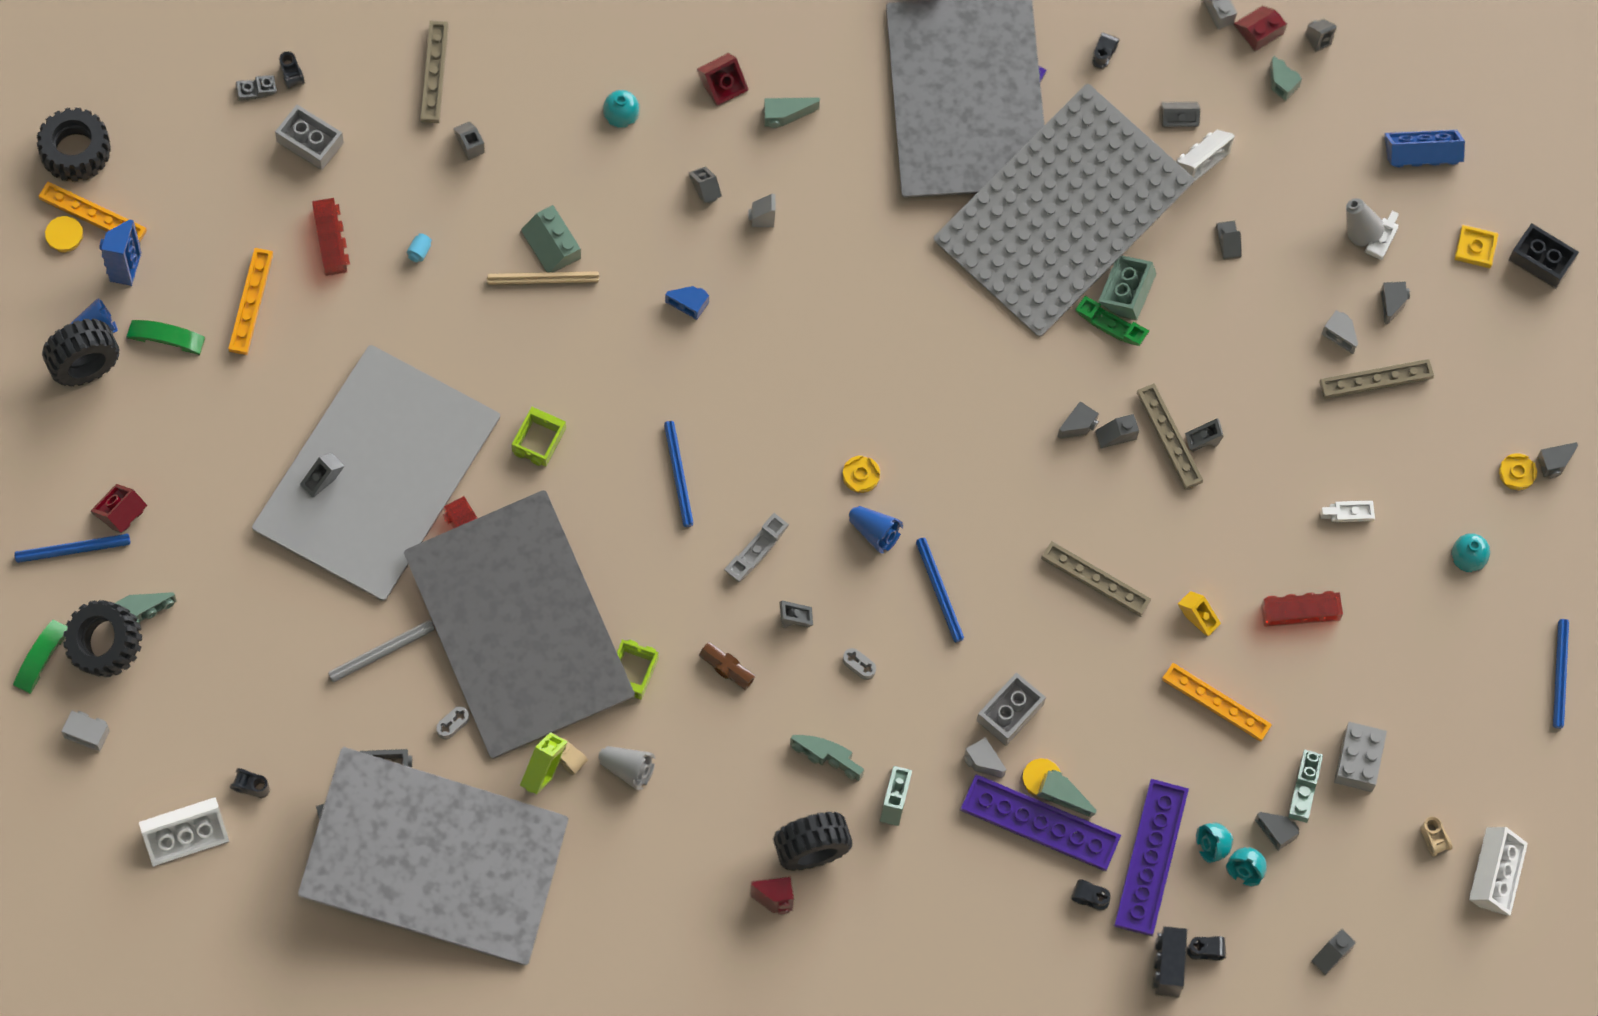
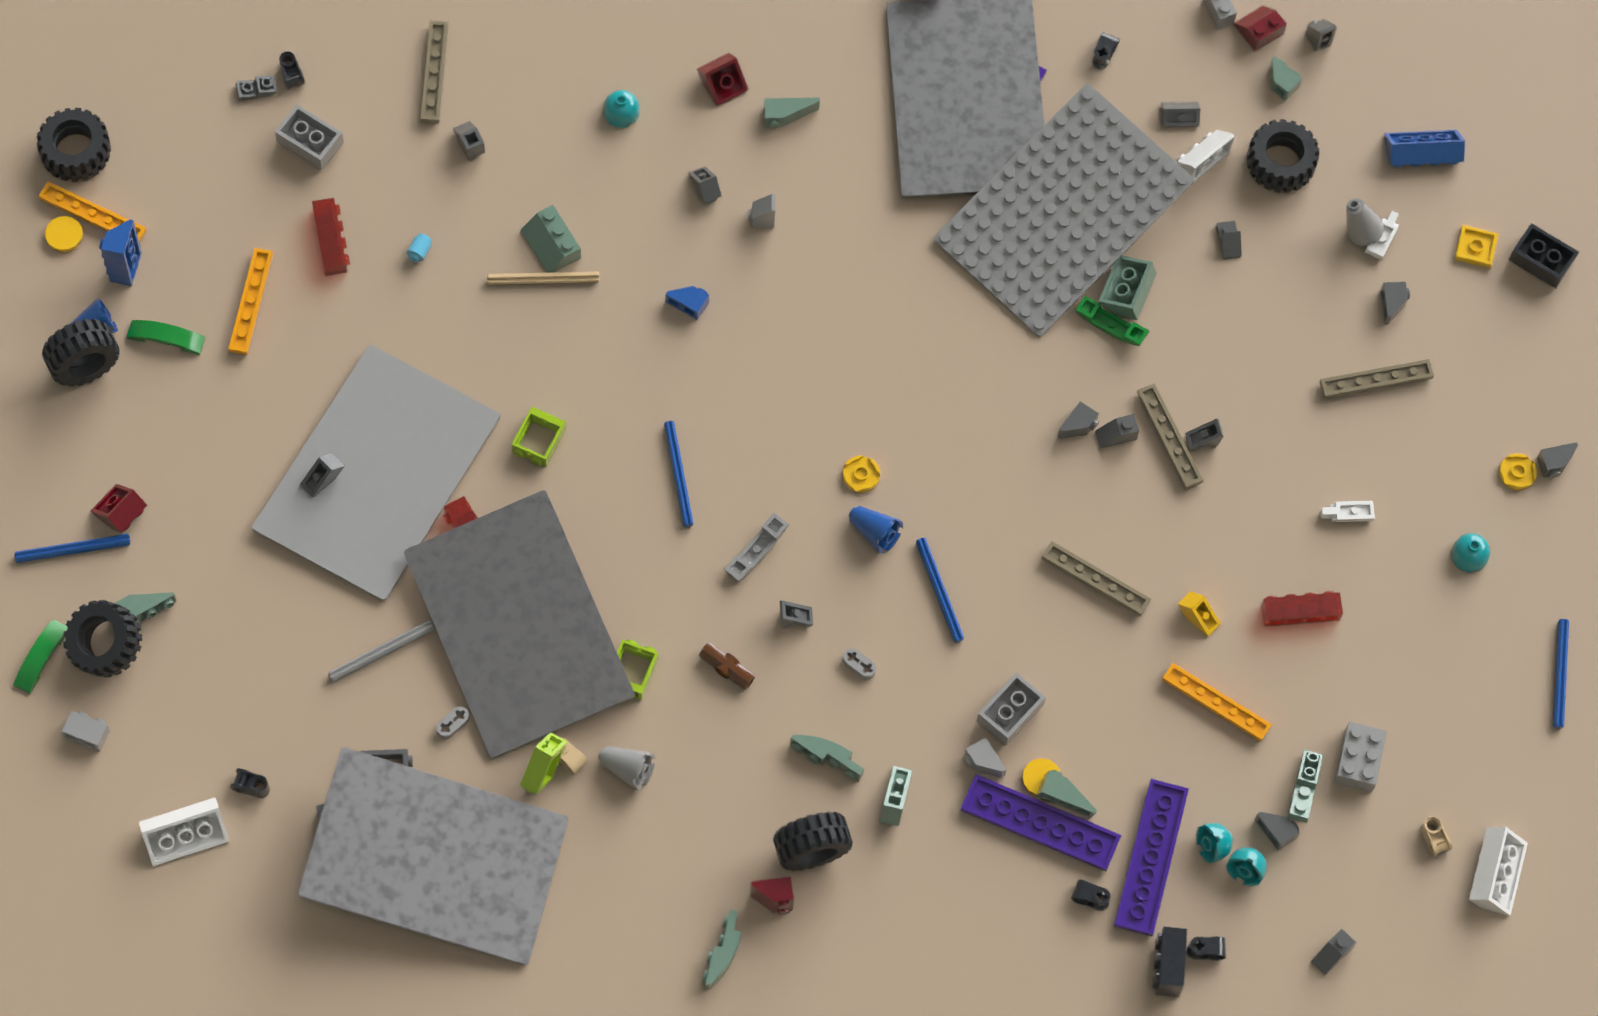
light grey slope [1322,310,1358,354] -> none
none -> sand green slope [702,910,742,990]
none -> black tyre [1246,119,1320,193]

